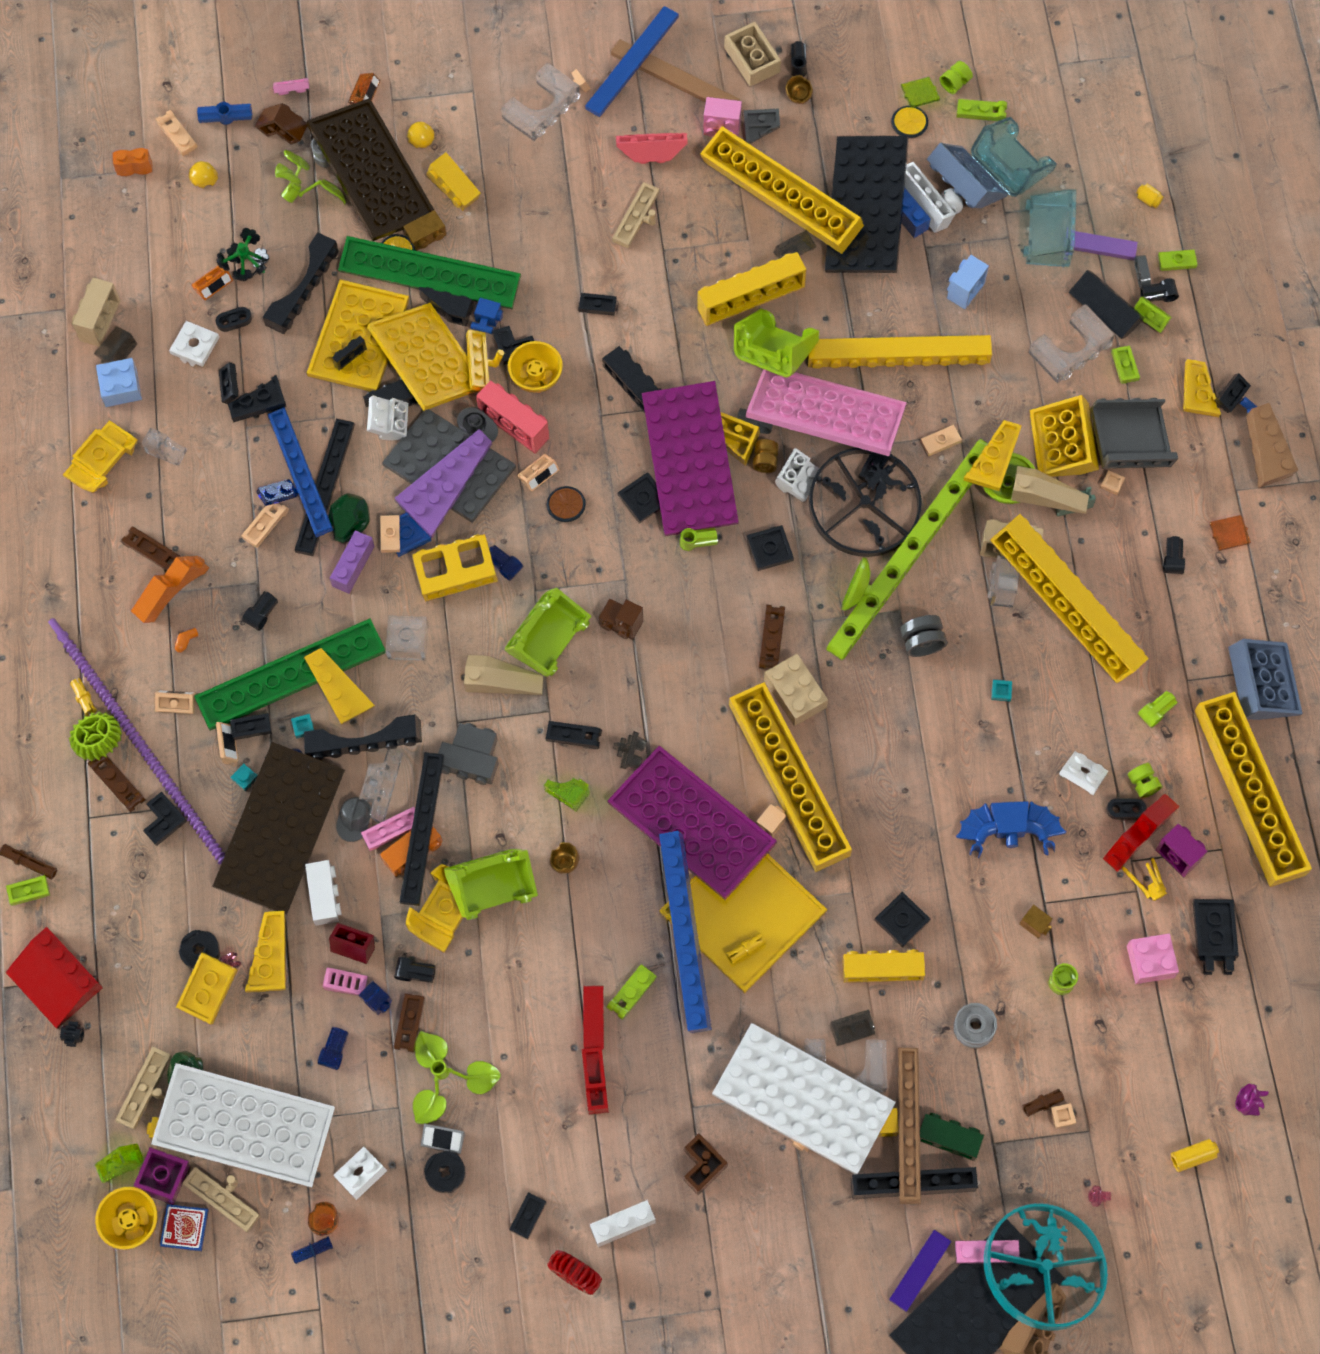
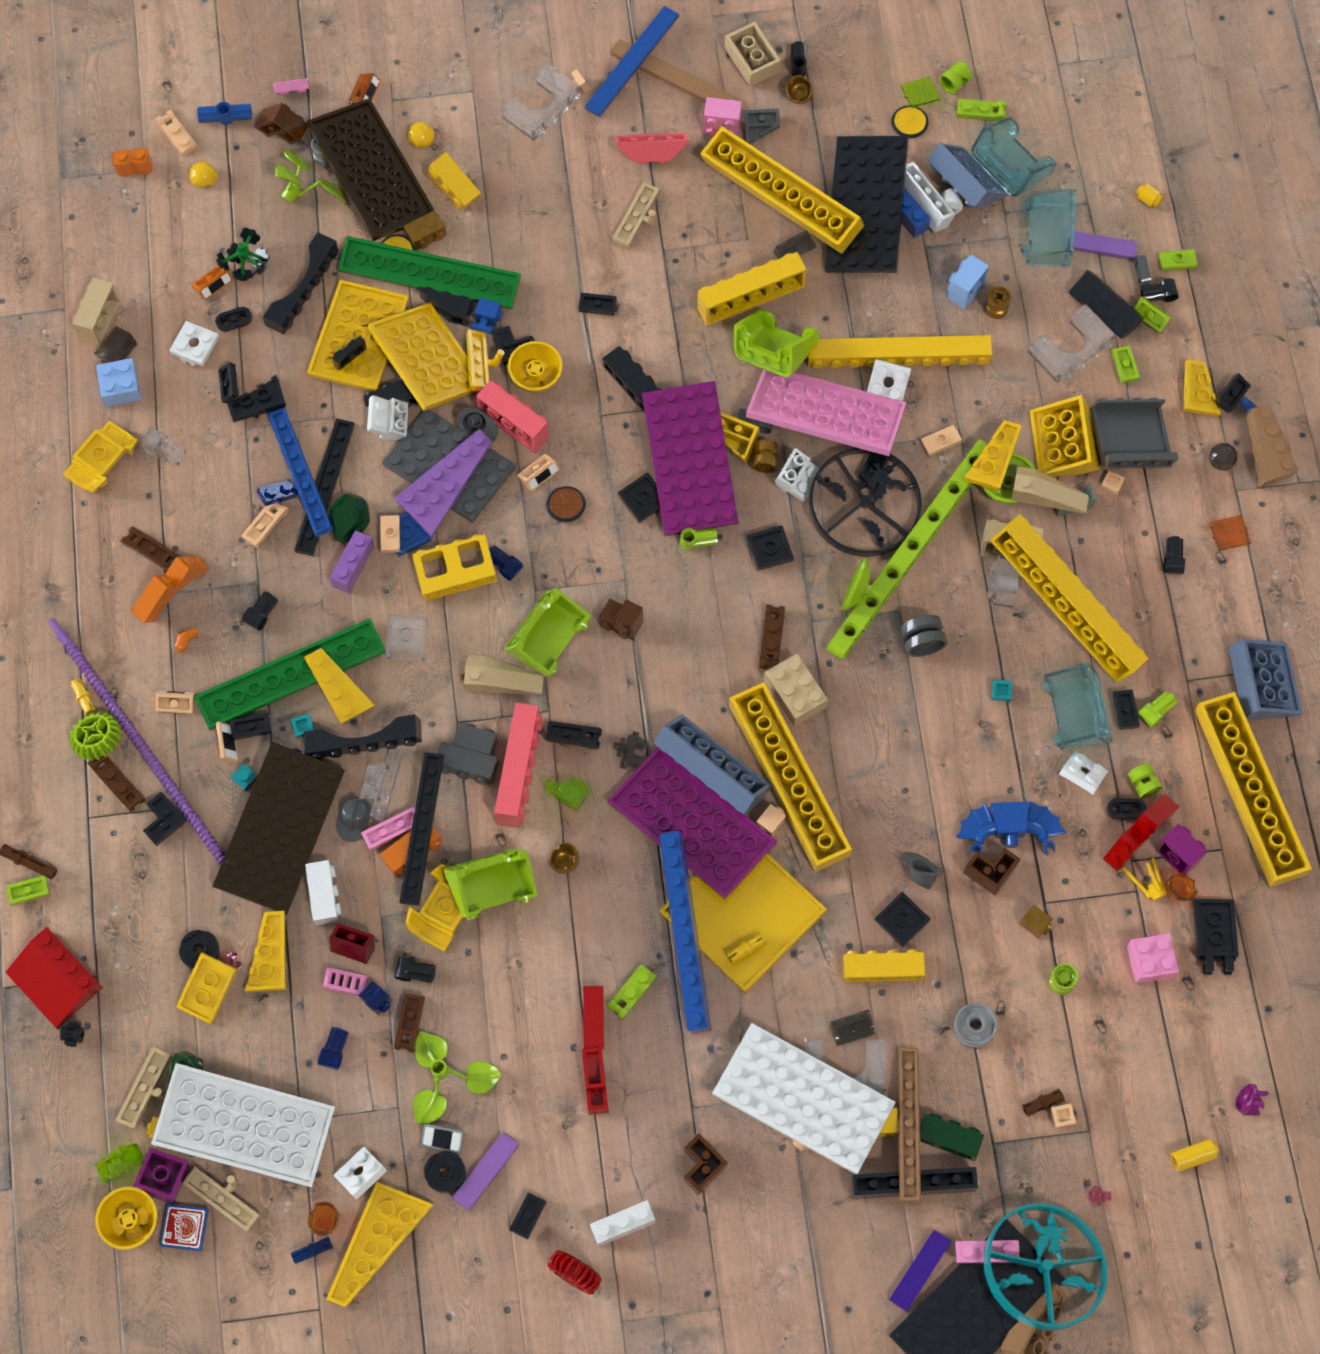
none -> yellow wing [326,1182,434,1308]
none -> medium lavender tile [452,1132,519,1211]
none -> coral brick [494,703,543,828]
none -> sand blue brick [654,714,772,814]
none -> white piece [867,359,912,401]
none -> dark grey piece [901,852,943,889]
none -> reddish brown brick [963,848,1021,896]
none -> pearl gold wheel [985,286,1011,319]
none -> clear light blue windscreen [1042,662,1113,750]
none -> black plate [1113,689,1140,730]
none -> clear orange hair [1166,872,1198,903]
none -> clear smoke hair [1209,443,1238,471]

